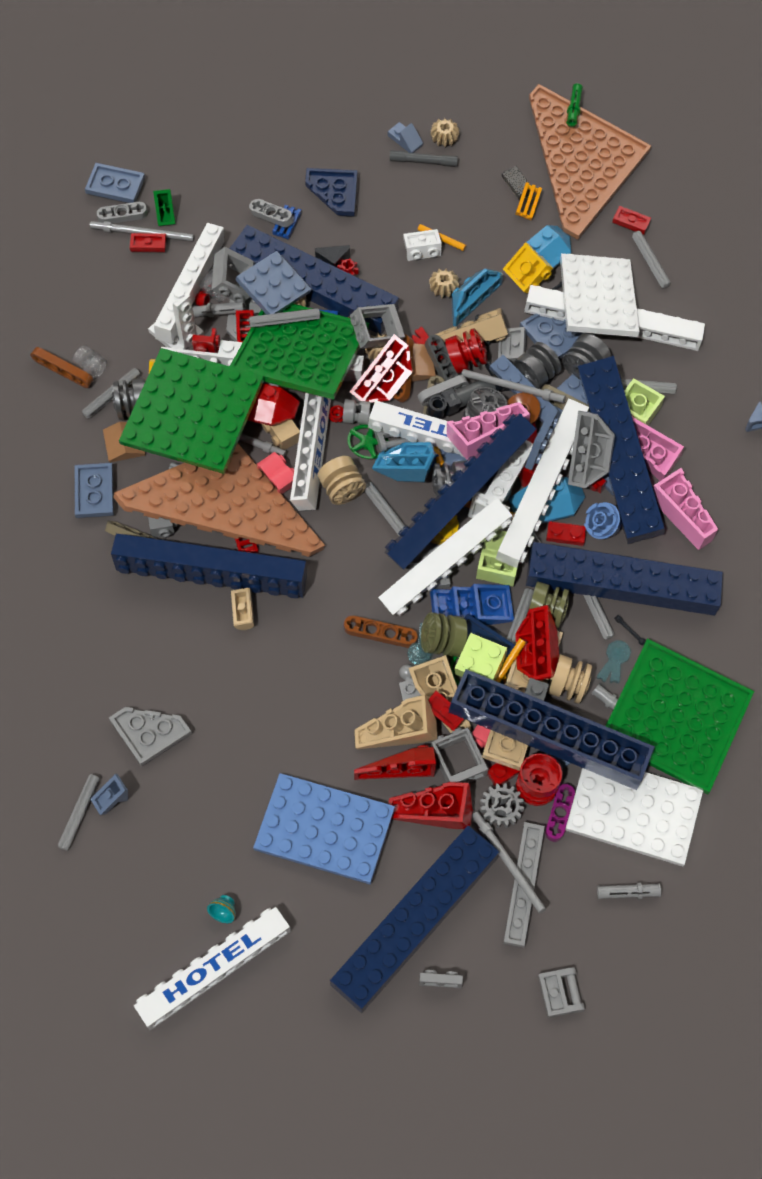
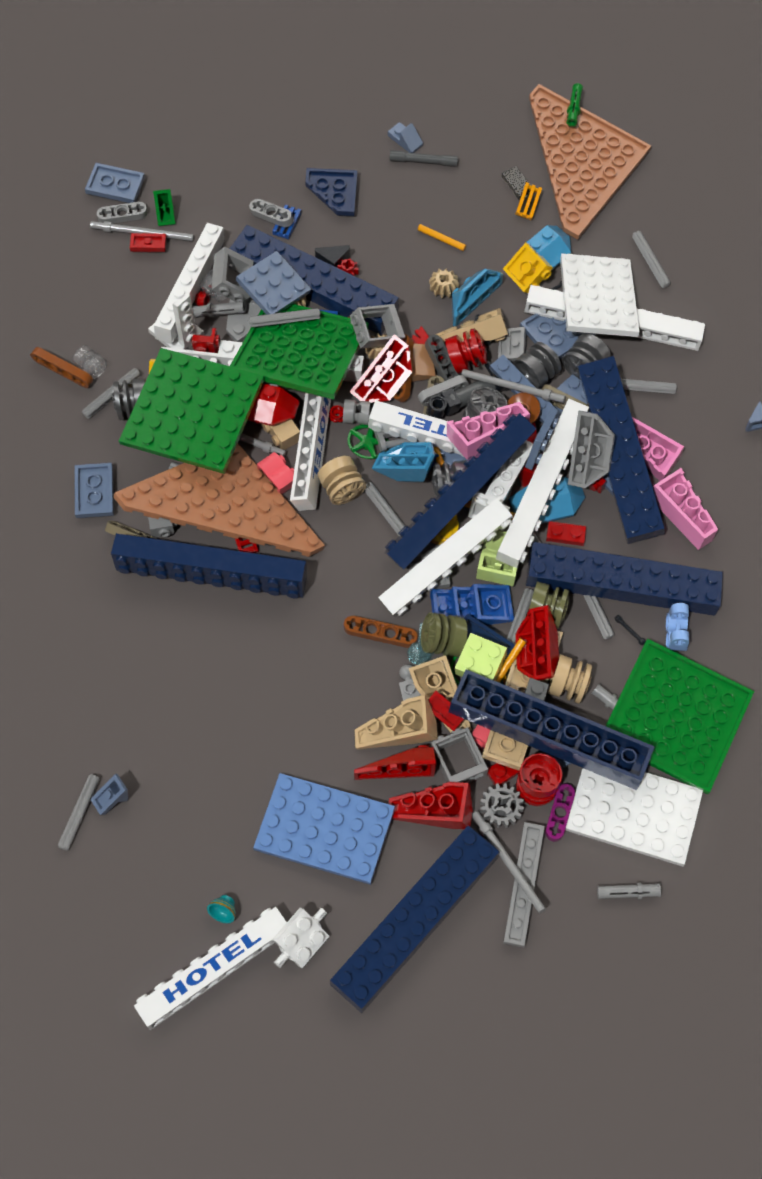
medium nougat slope [103,422,146,463] -> none
light grey plate [109,707,192,766] -> none
tan brick [231,587,254,630] -> none
red slope [236,310,254,342] -> none
white bracket [403,229,441,261] -> none
light grey plate [419,970,463,988] -> none
tan gear [430,118,459,147] -> none
light grey plate [538,967,585,1018] -> none
medium blue cone [584,502,622,539] -> none
clear light blue piece [597,640,631,684] -> none
red plate [612,206,651,235] -> none
yellowish green brick [624,378,665,425] -> none
none -> white plate [272,908,330,968]
none -> light blue piece [665,603,689,651]

